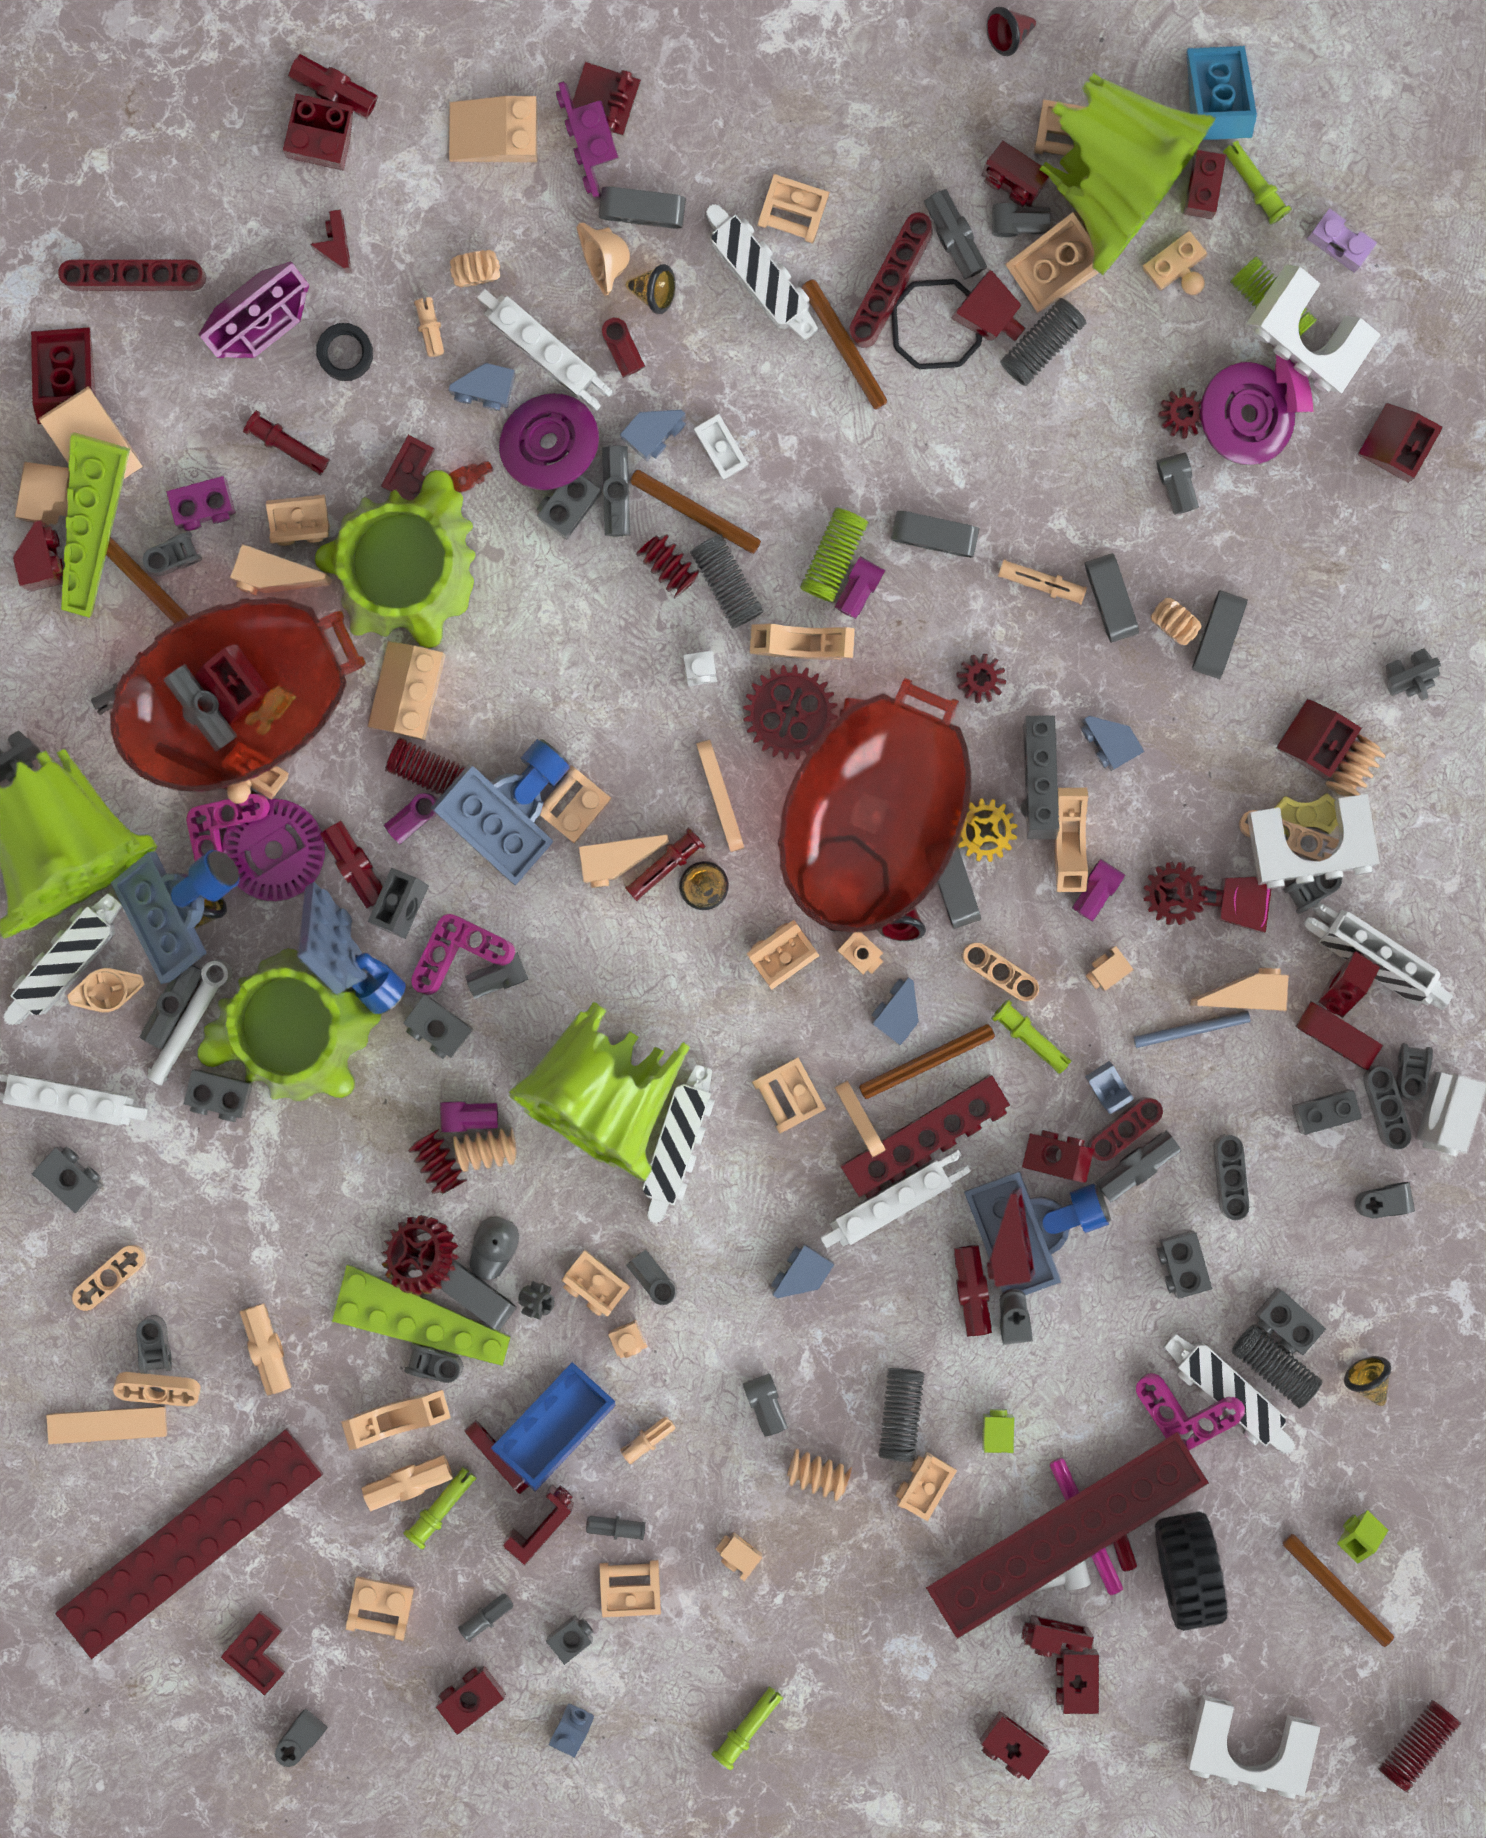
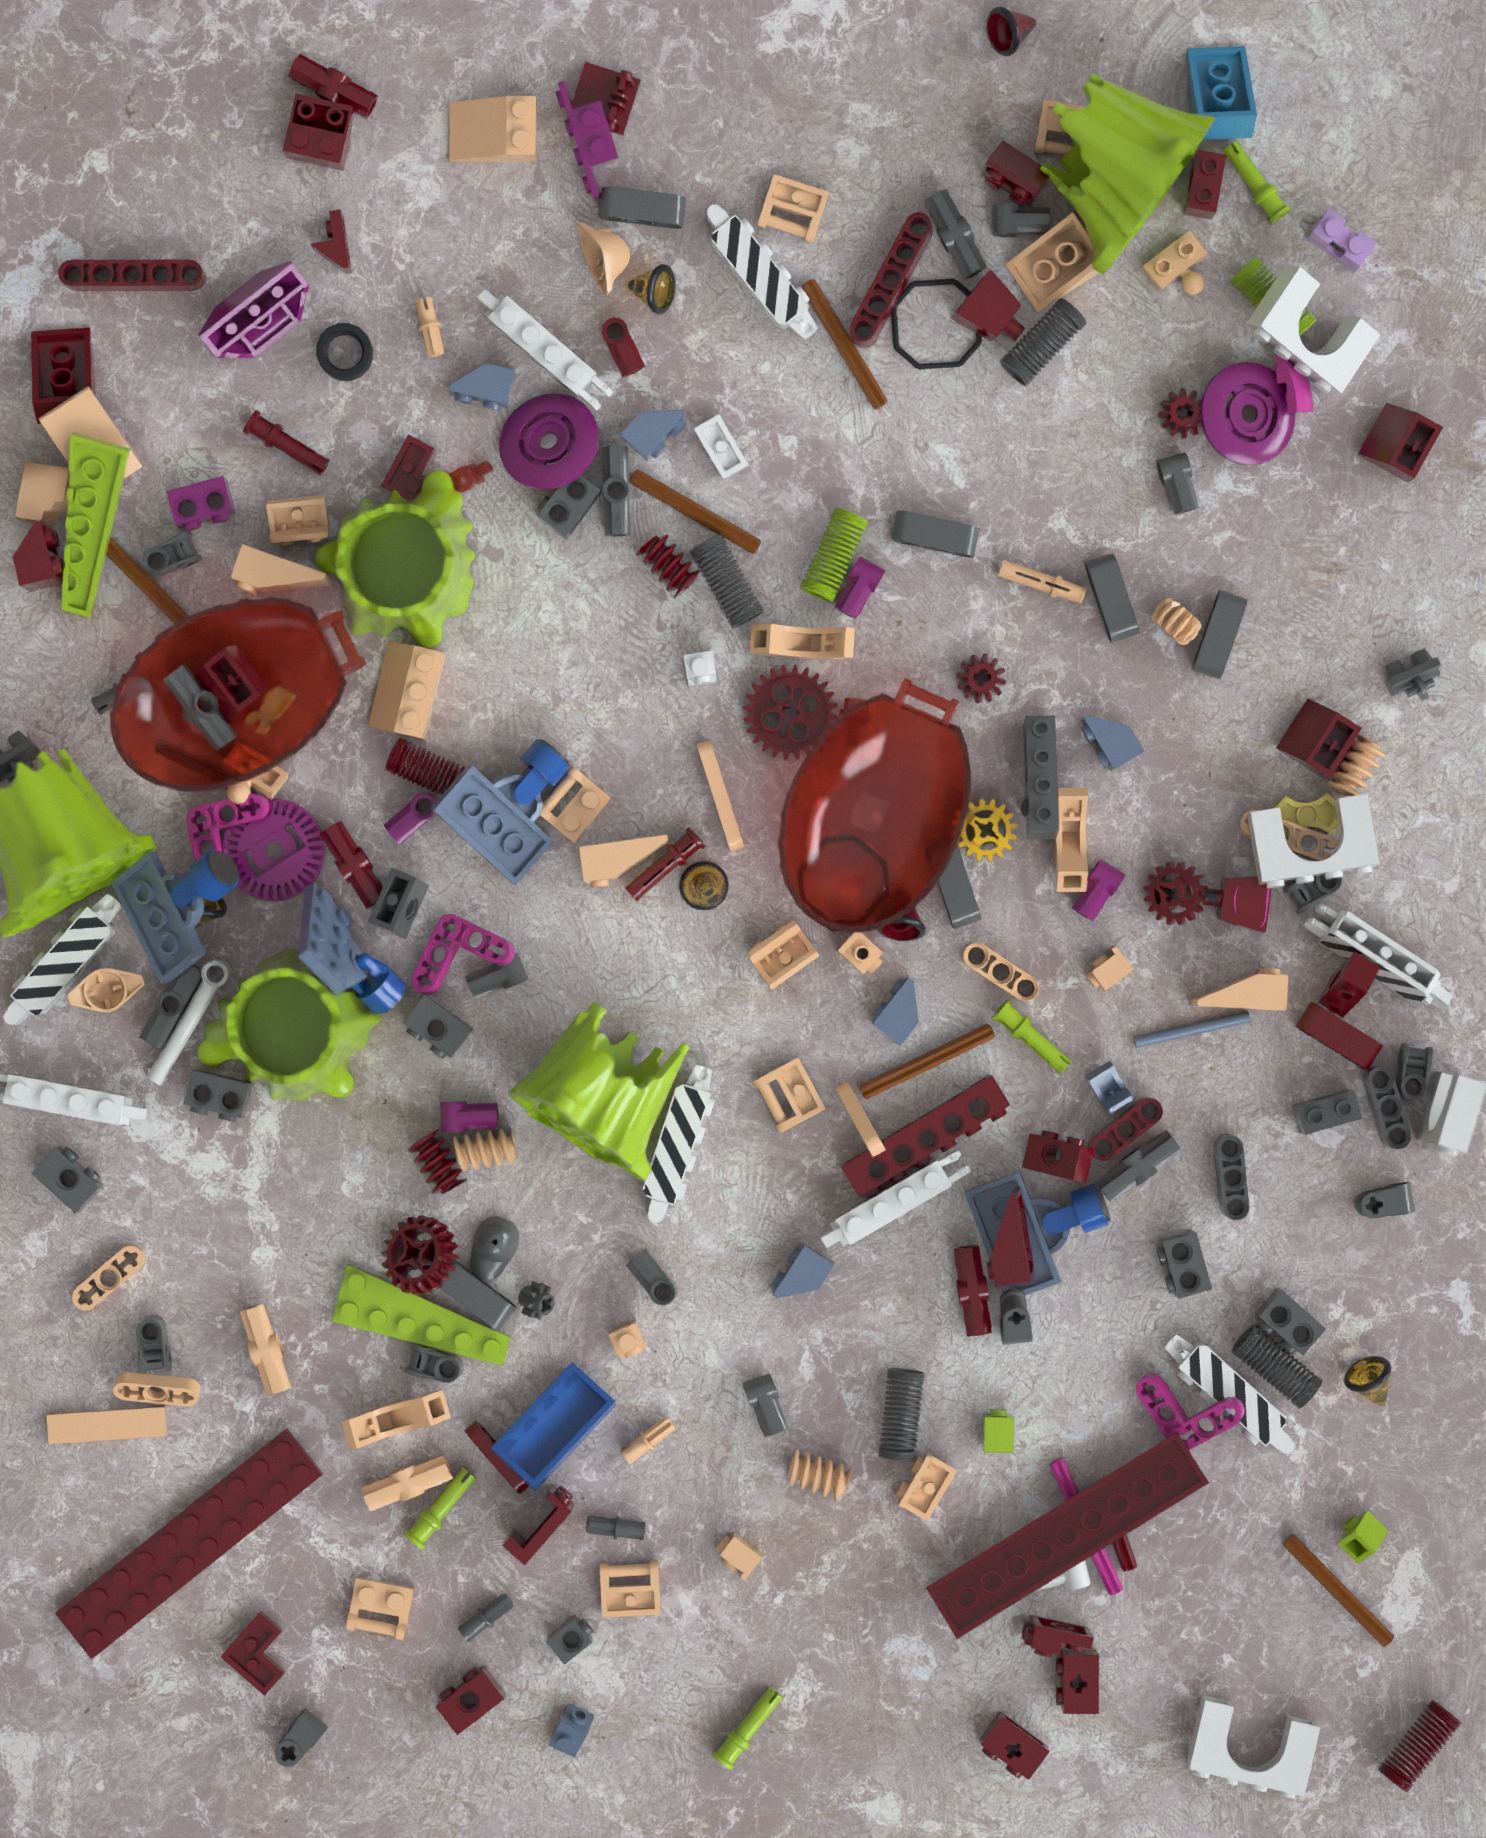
light nougat gear [450,250,500,287] -> none
light nougat bracket [562,1250,631,1317] -> none
black tyre [1155,1511,1228,1631] -> none

